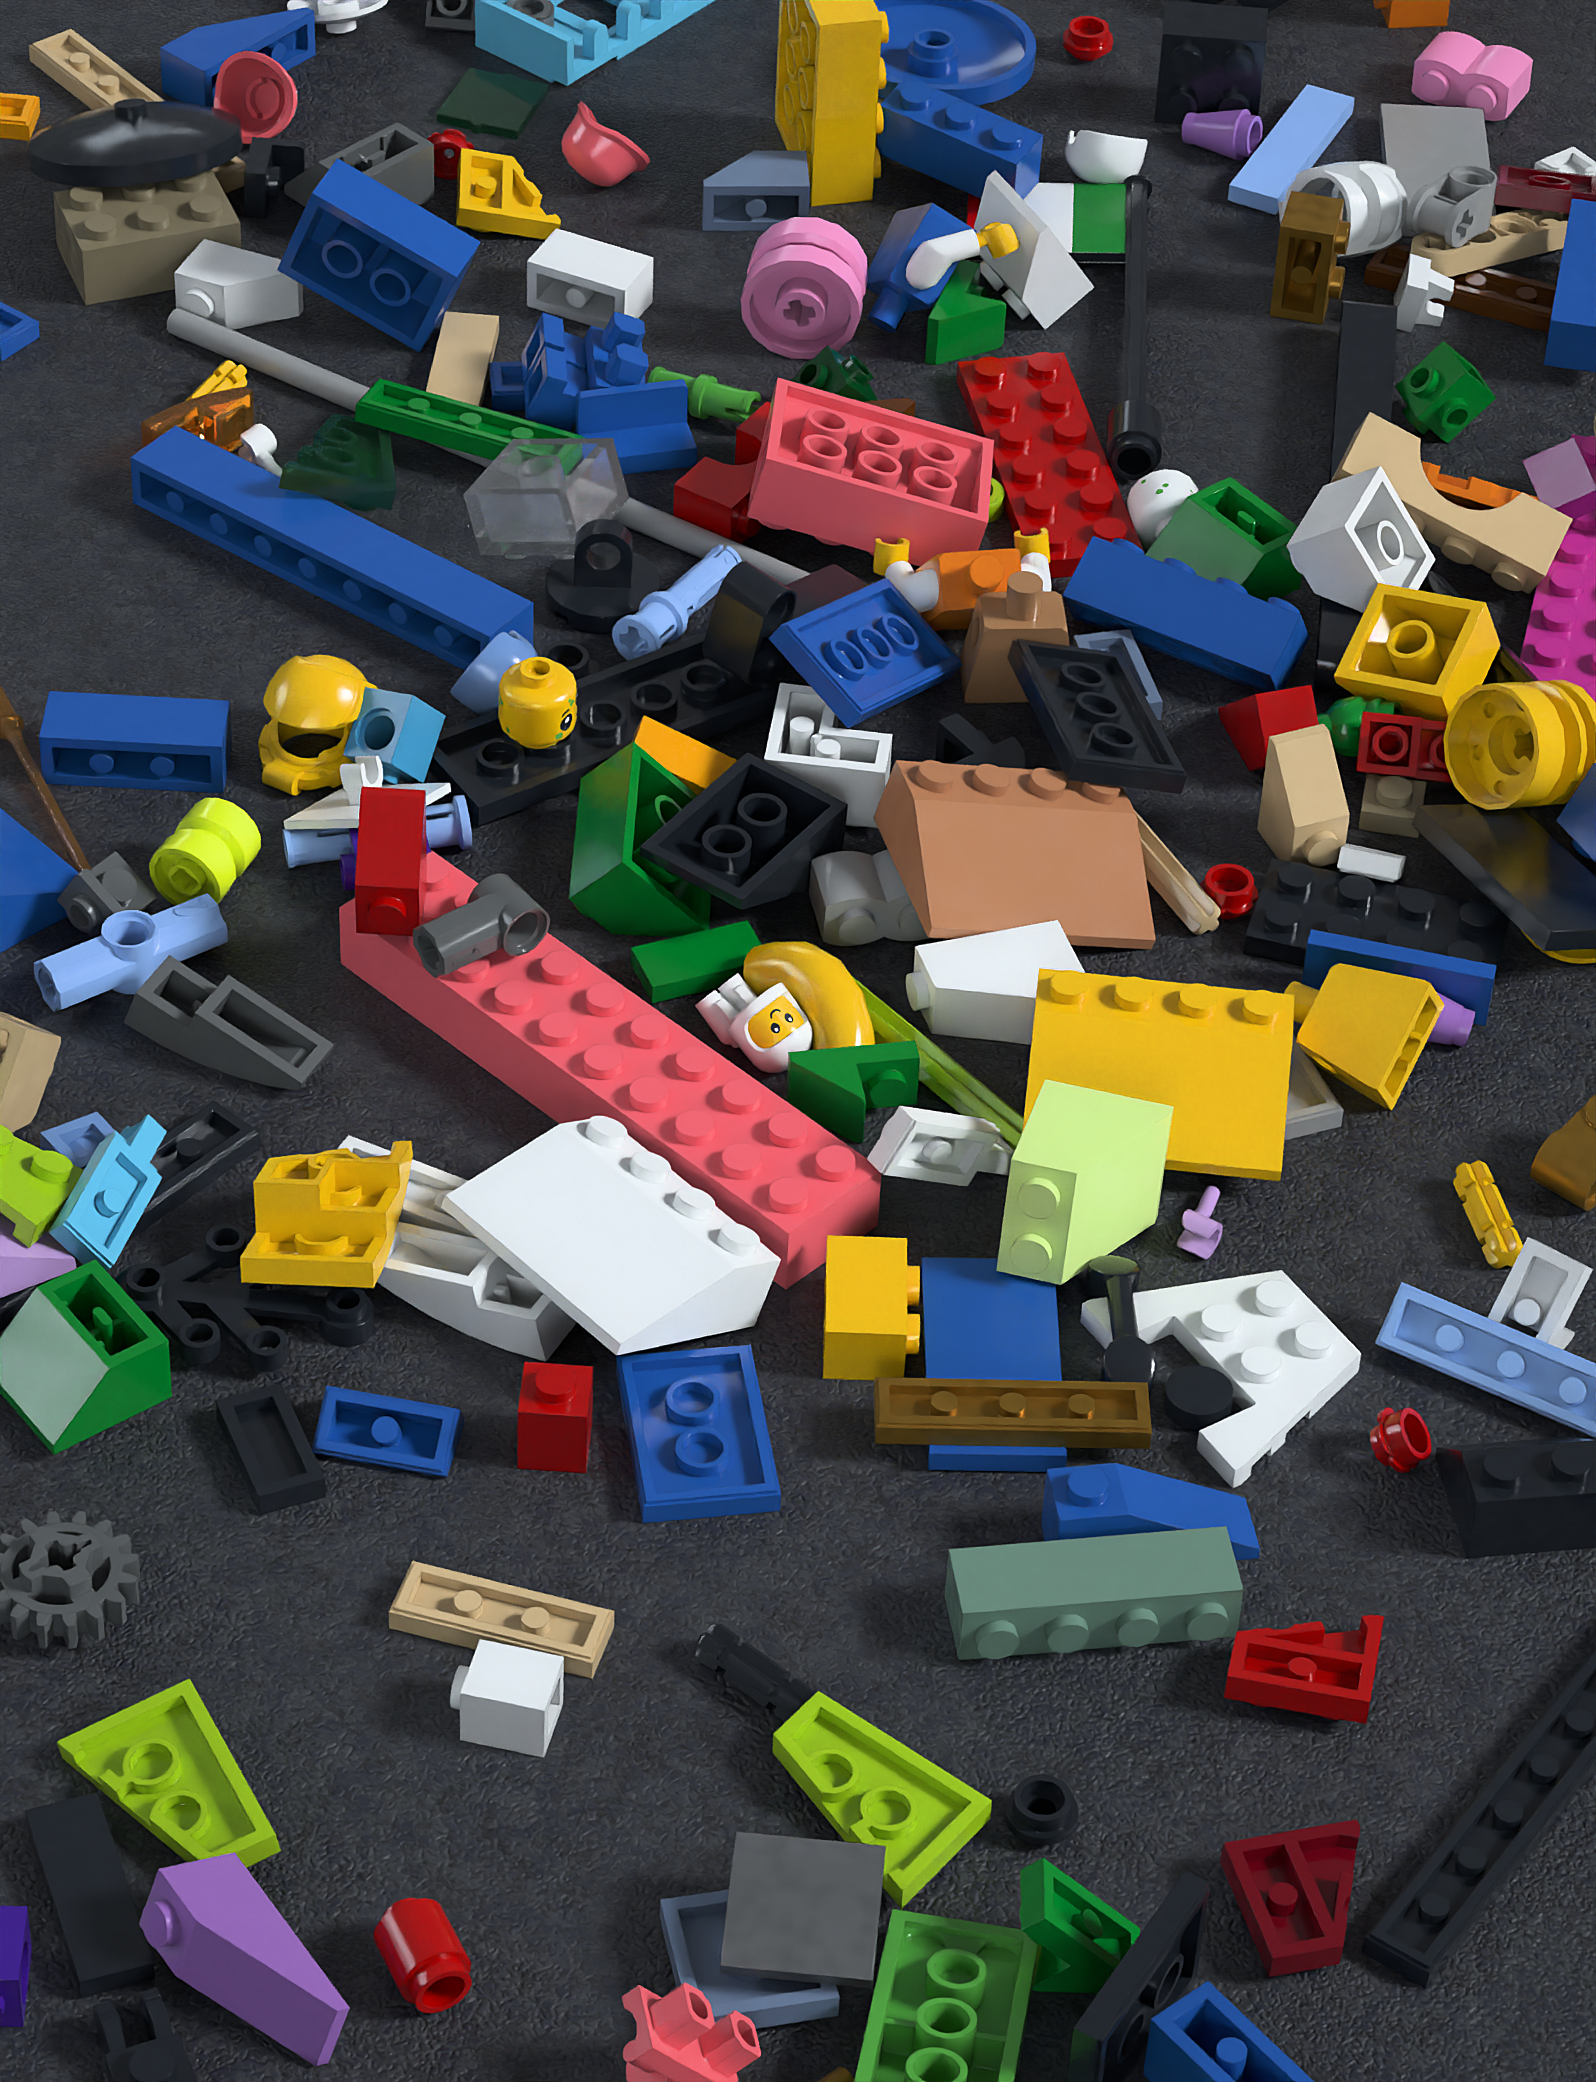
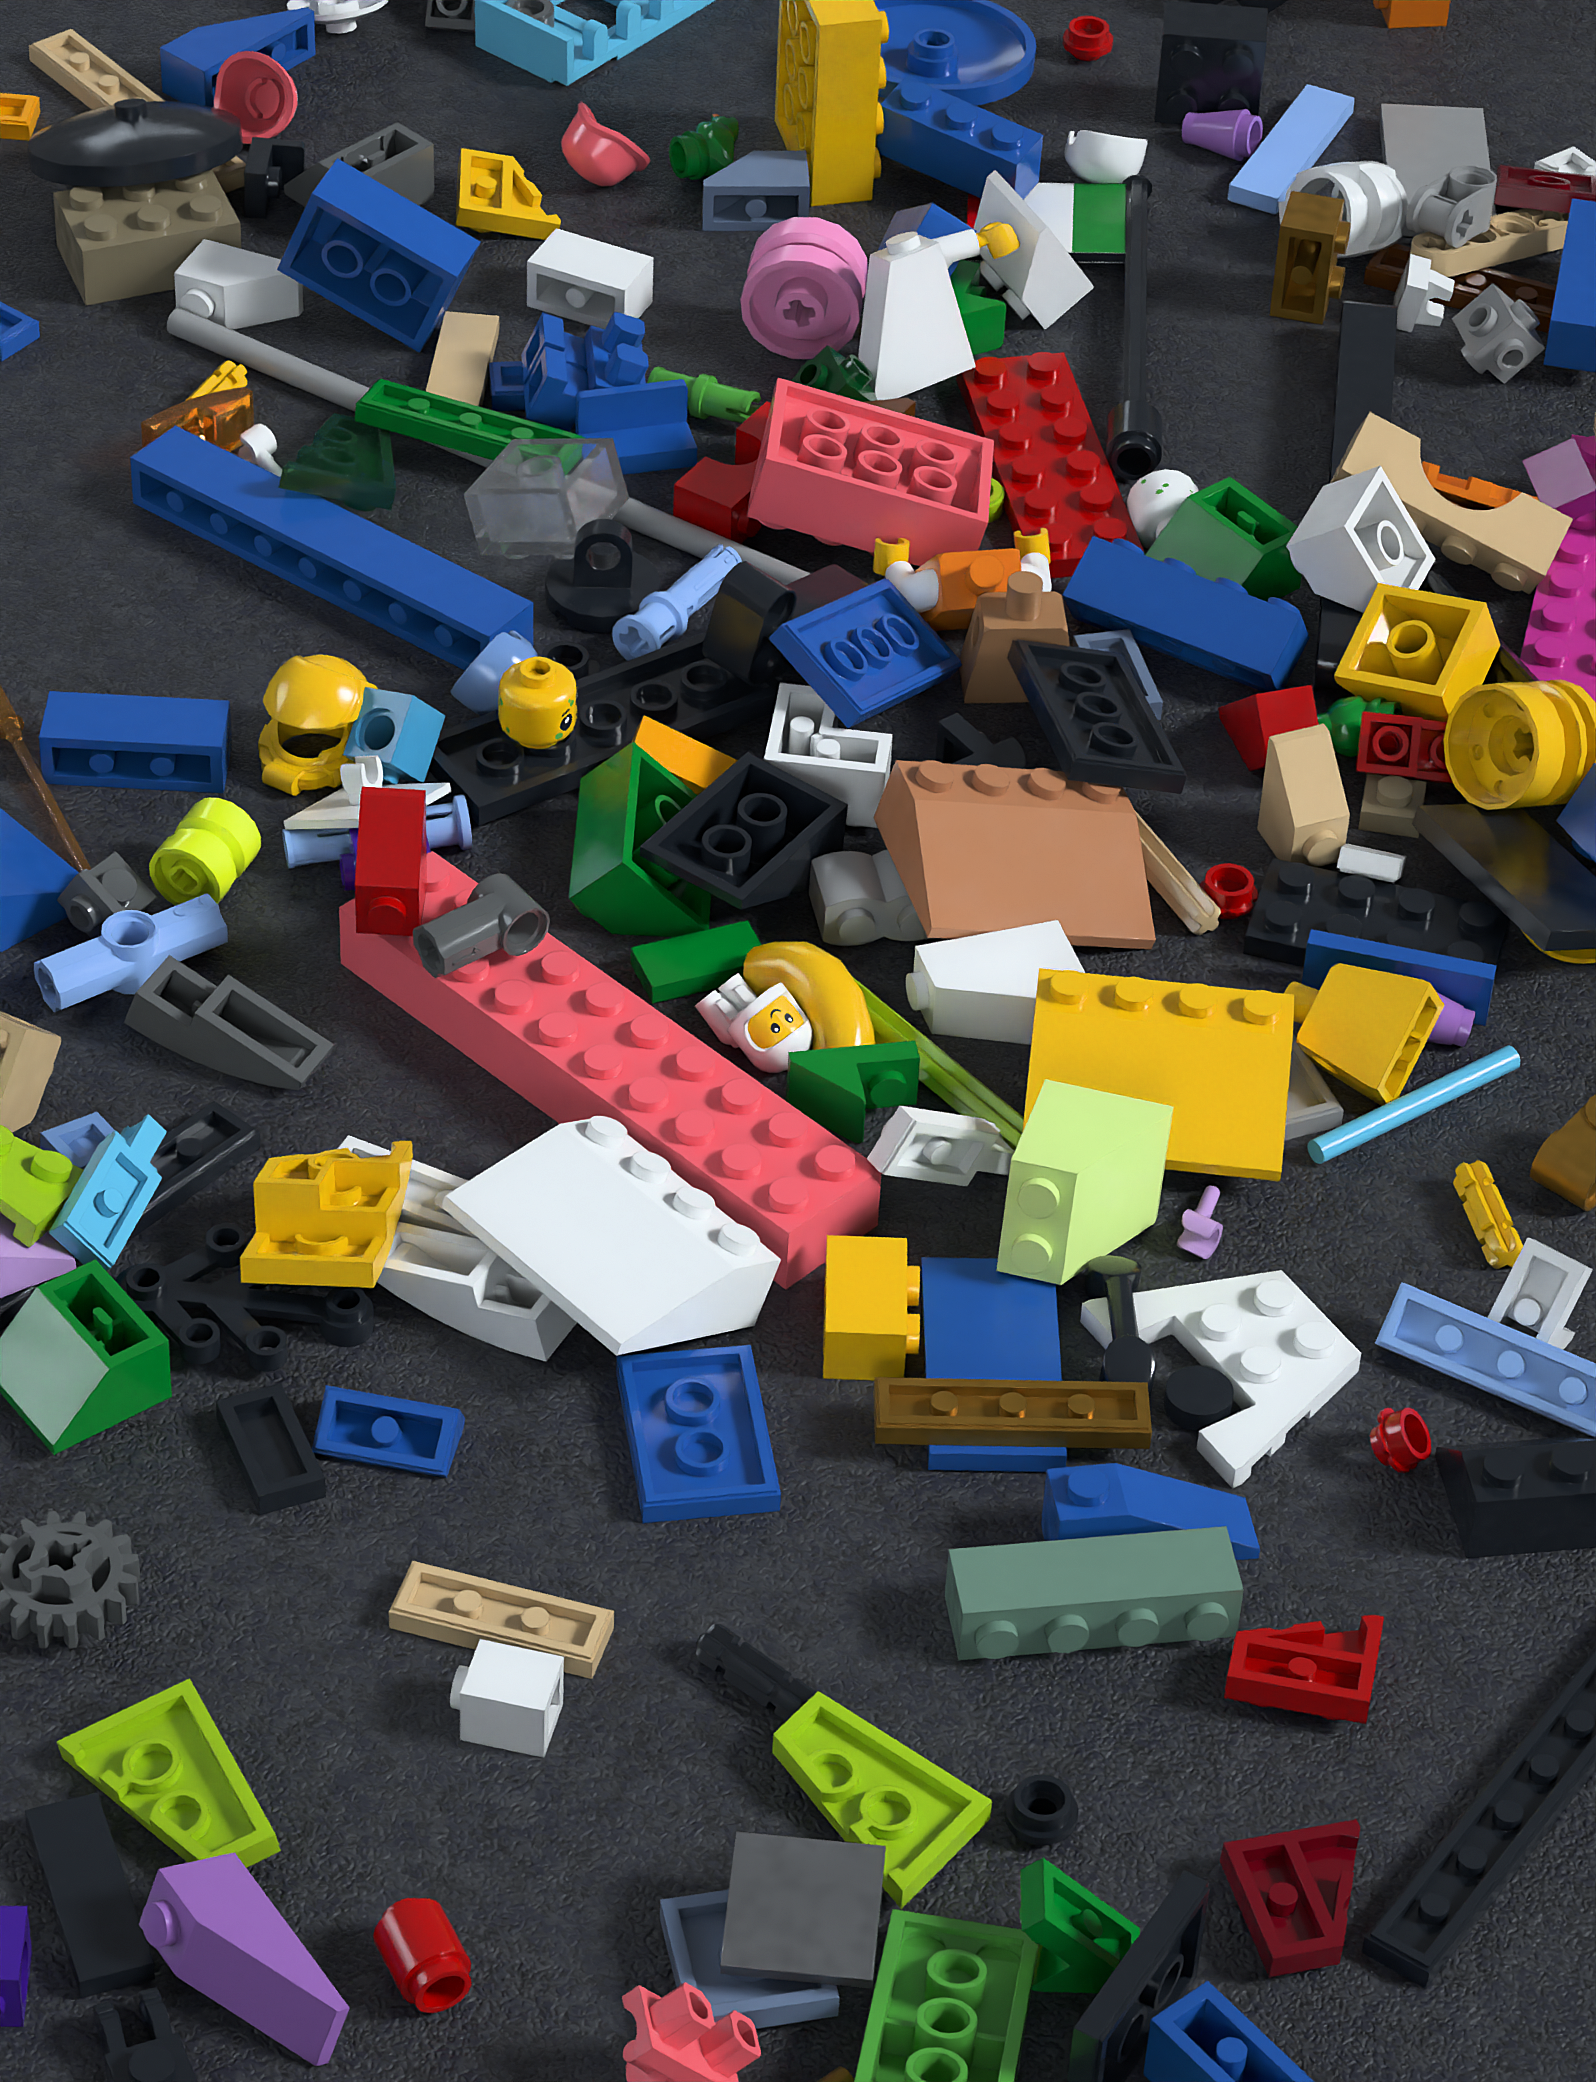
red plate [427,129,475,180] -> none
clear green piece [437,67,548,140] -> none
red brick [517,1362,593,1473] -> none
green brick [1395,341,1496,443] -> none
bright pink brick [1411,31,1533,121] -> none
none -> green animal [669,114,739,180]
none -> white slope [858,232,976,400]
none -> medium azure bar [1307,1045,1520,1164]
none -> light grey brick [1452,283,1545,384]

